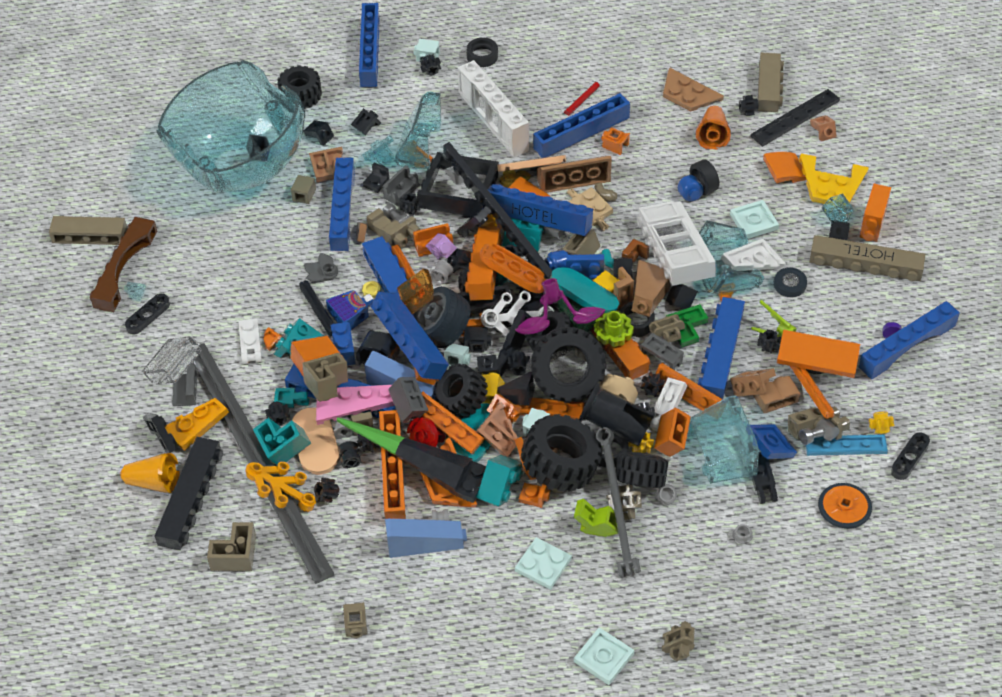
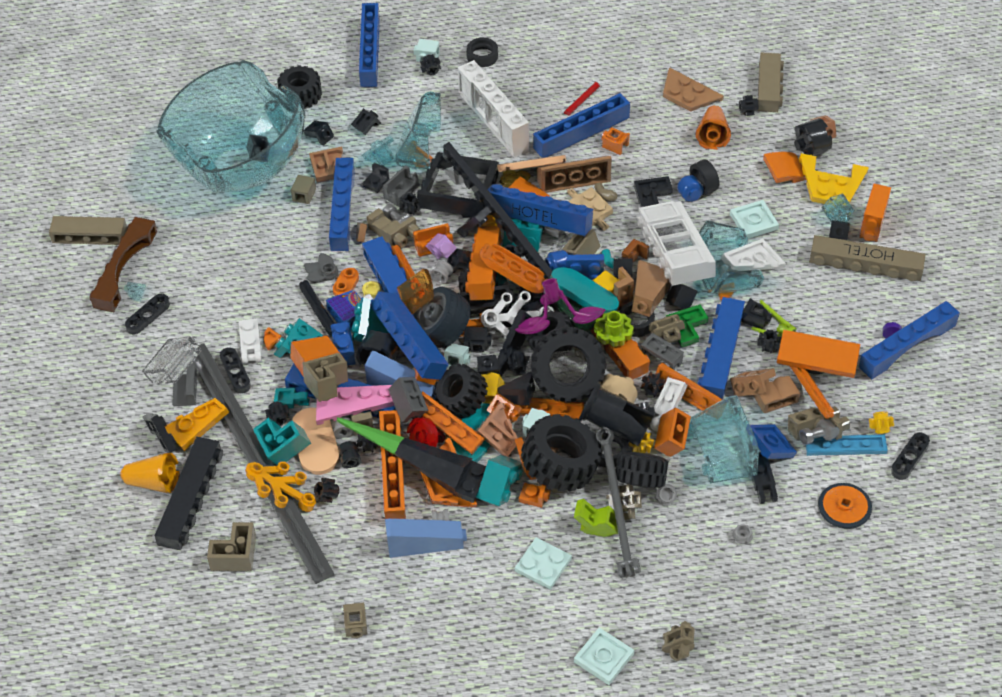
black tile [751,89,840,147] -> none
black bush [773,267,807,297] -> none
none -> black beam [220,347,251,394]
none -> orange plate [333,268,359,296]
none -> teal bracket [352,298,389,342]
none -> black plate [634,176,673,208]
none -> black window [741,298,772,329]
none -> black brick [794,118,832,156]

